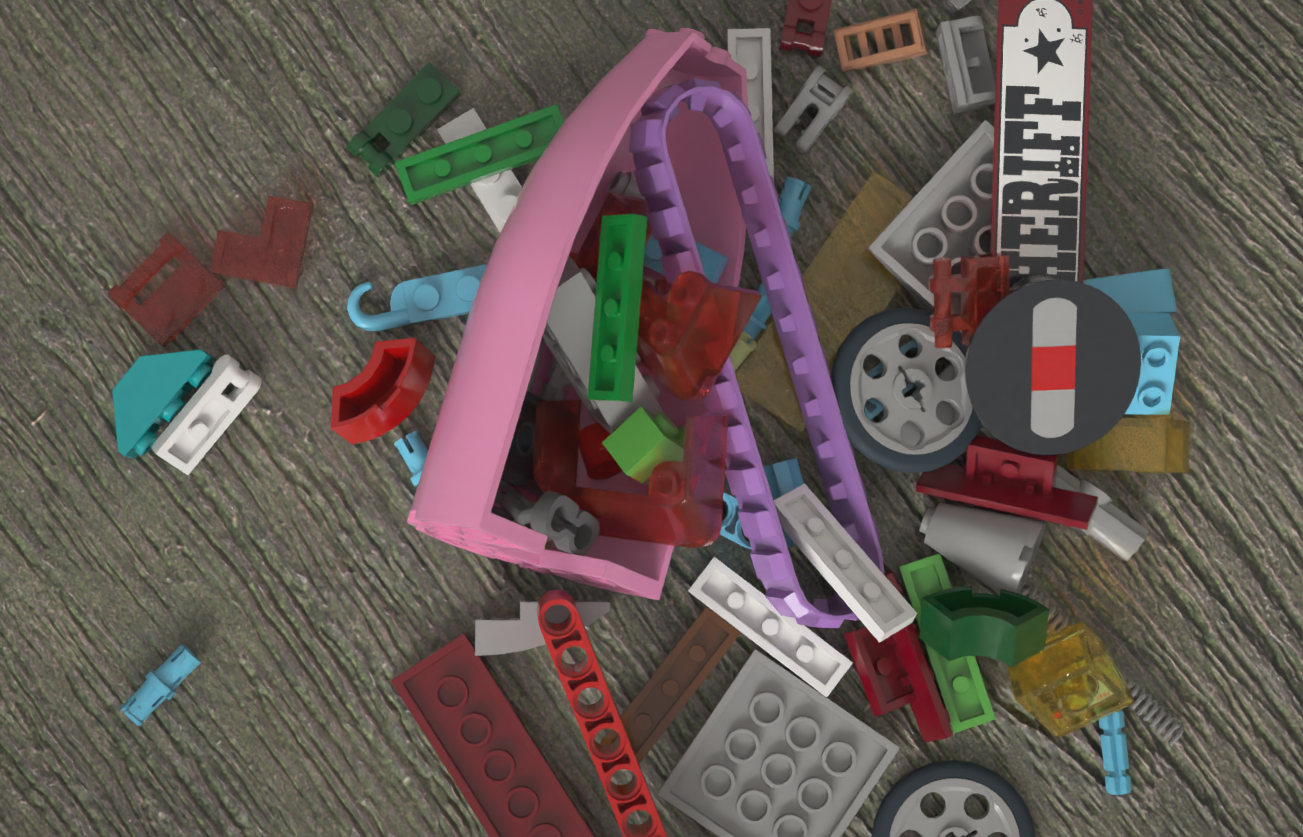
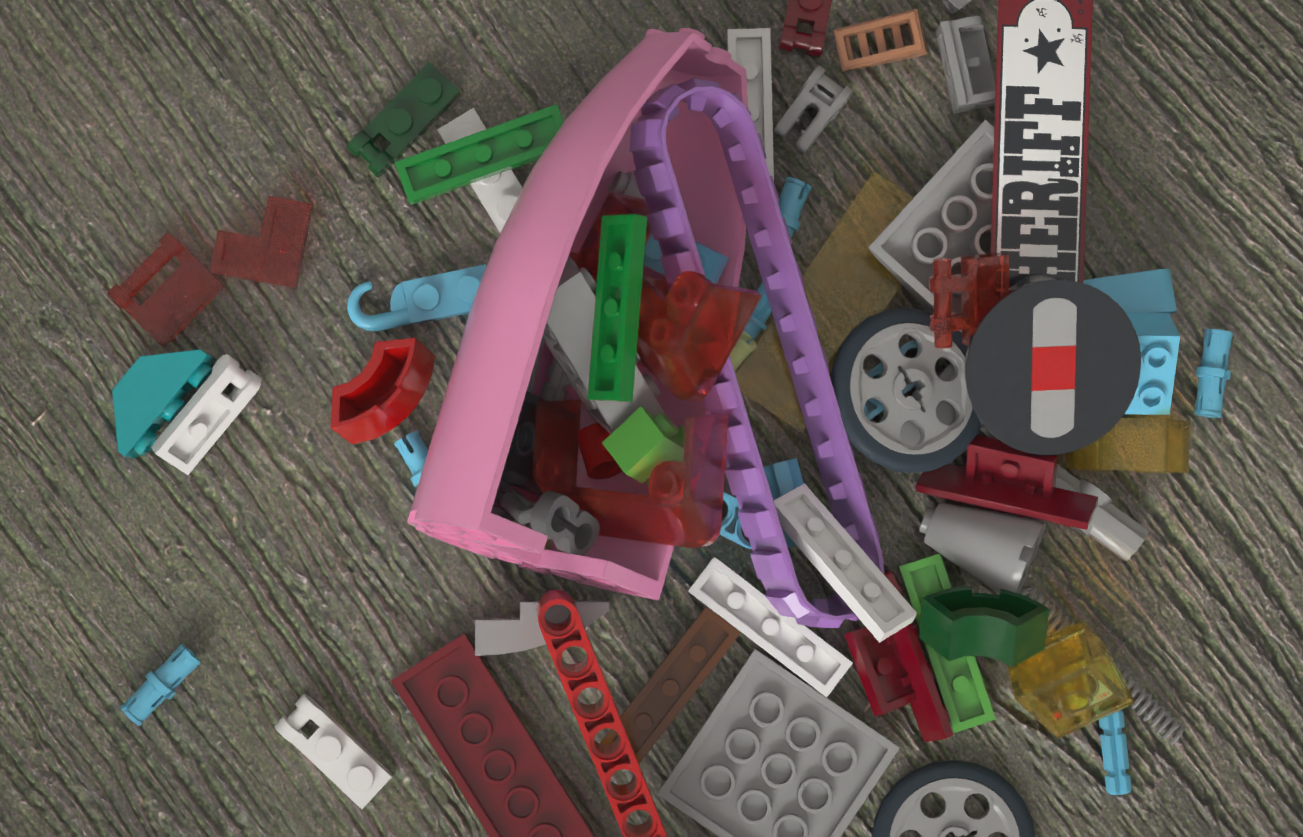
none -> white plate [274,694,394,809]
none -> medium azure pin [1193,329,1233,418]

